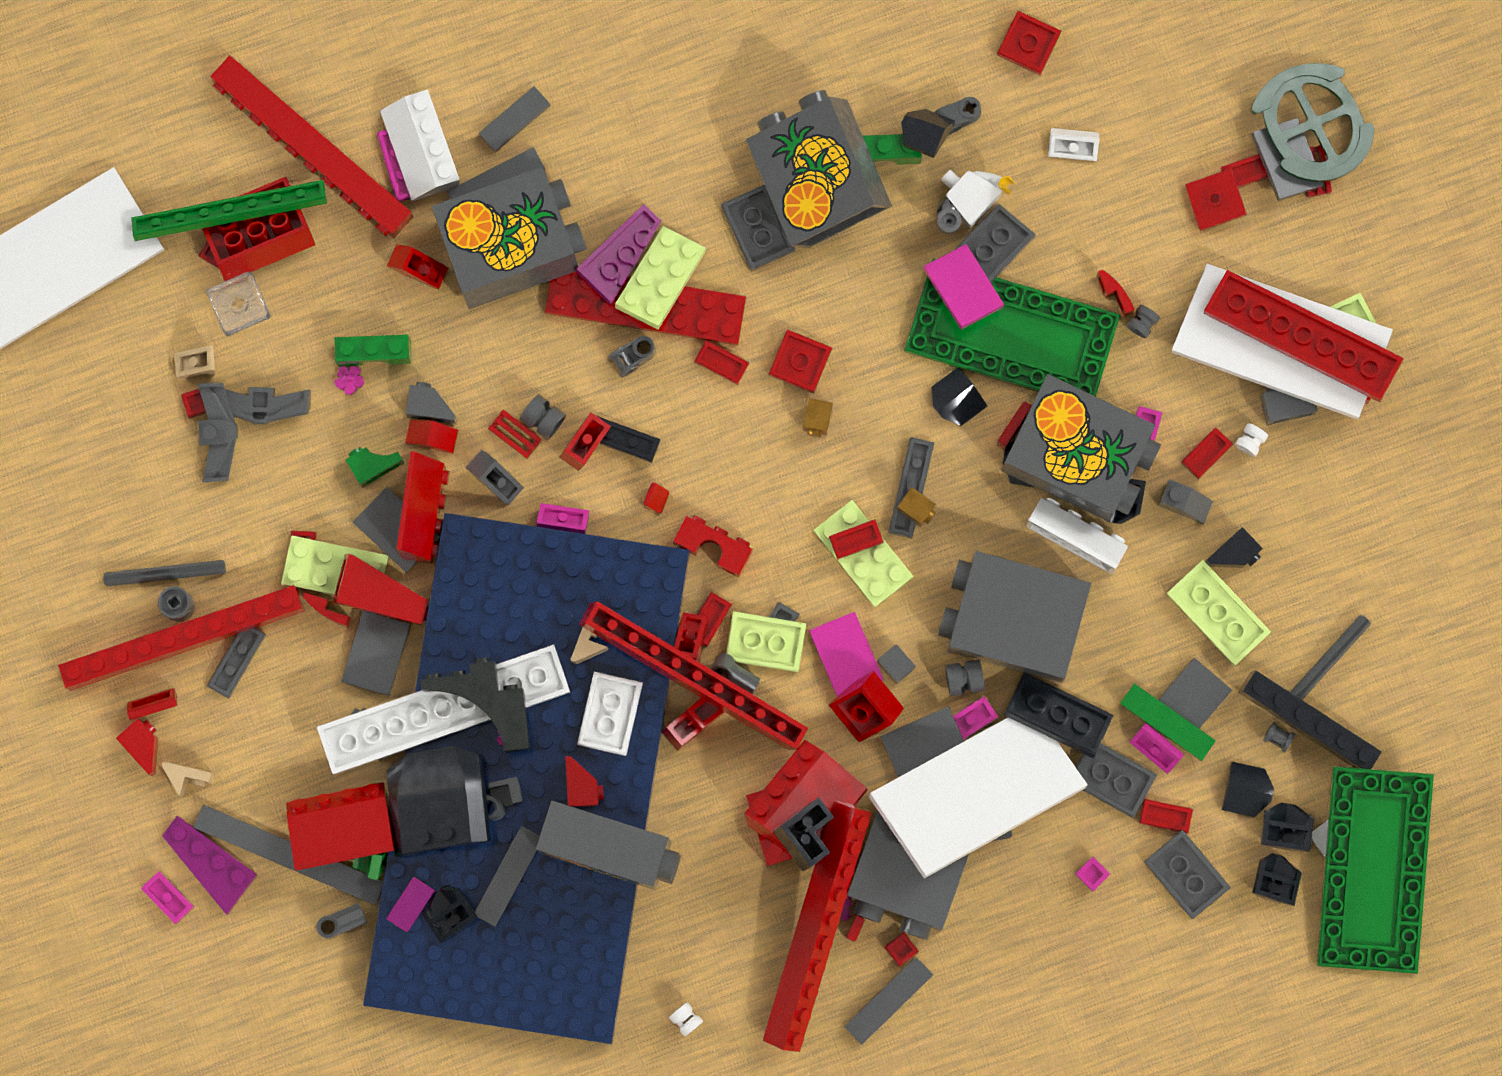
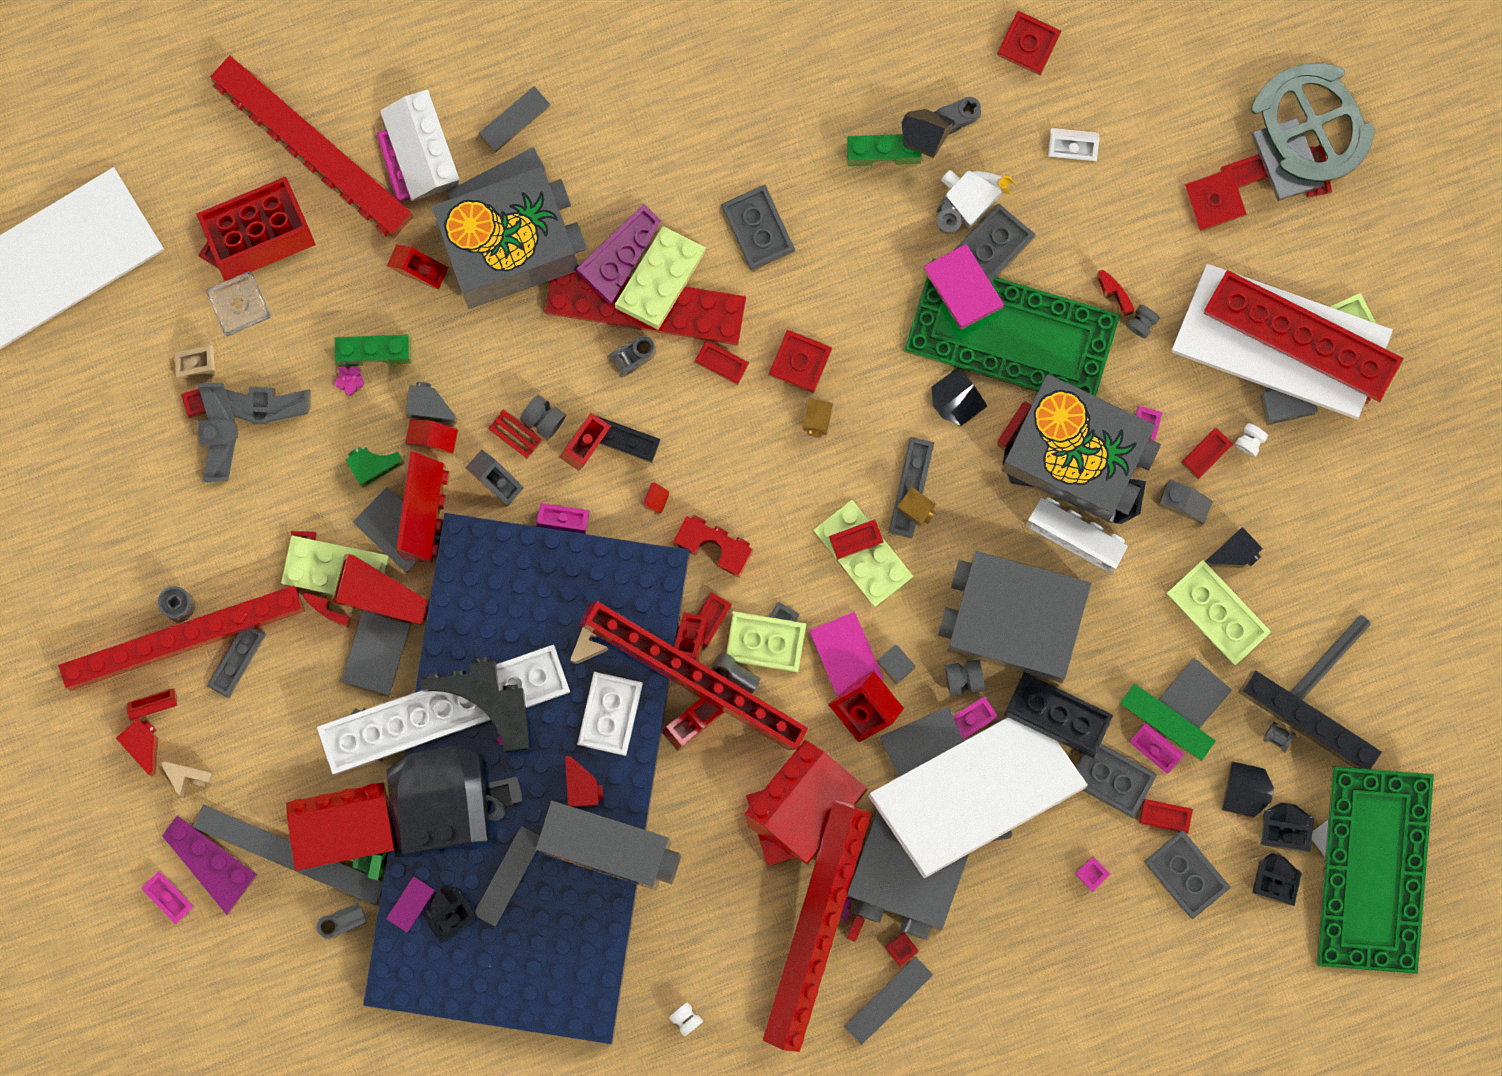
dark grey axle [103,560,226,586] -> none
green tile [131,180,327,241] -> none
dark grey brick [746,90,892,248] -> none
black brick [773,797,834,871] -> none

